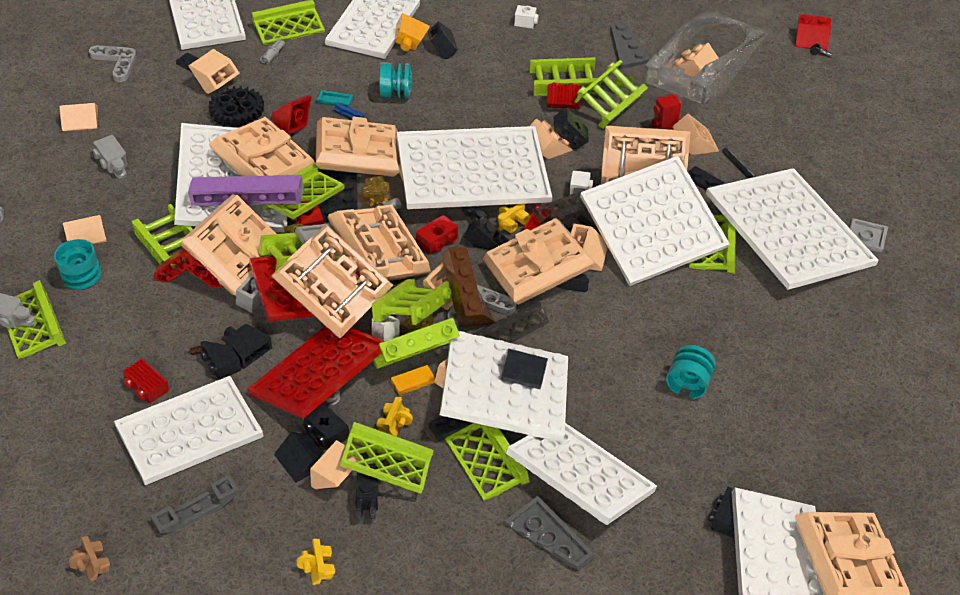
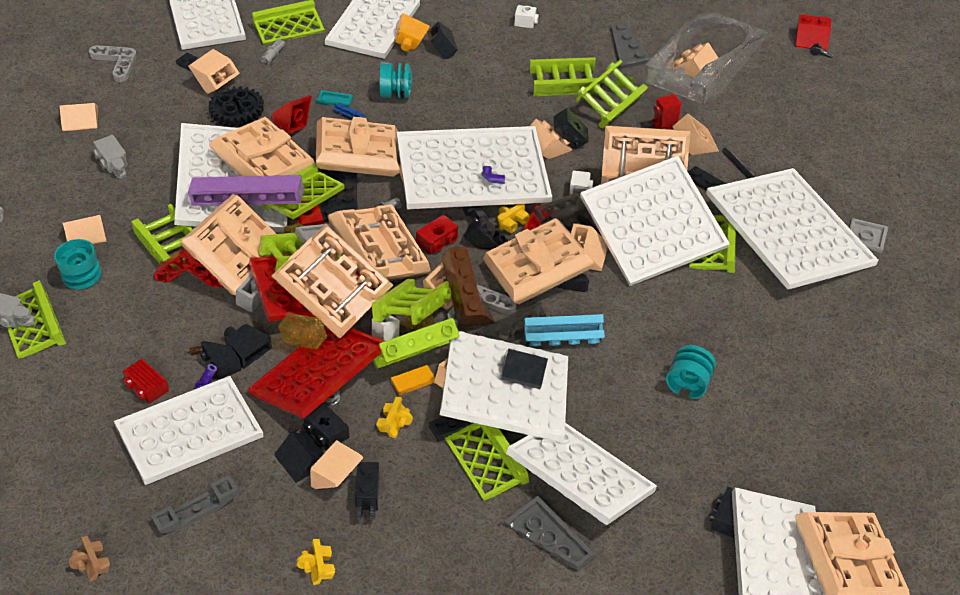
lime fence [340,422,434,494] -> none
clear yellow brick [362,176,389,206] -> none
red brick [547,82,582,109] -> none
none -> dark purple arm [194,364,217,389]
none -> clear yellow brick [278,313,327,349]
none -> dark purple arm [481,166,505,184]
none -> medium azure brick [523,314,605,347]

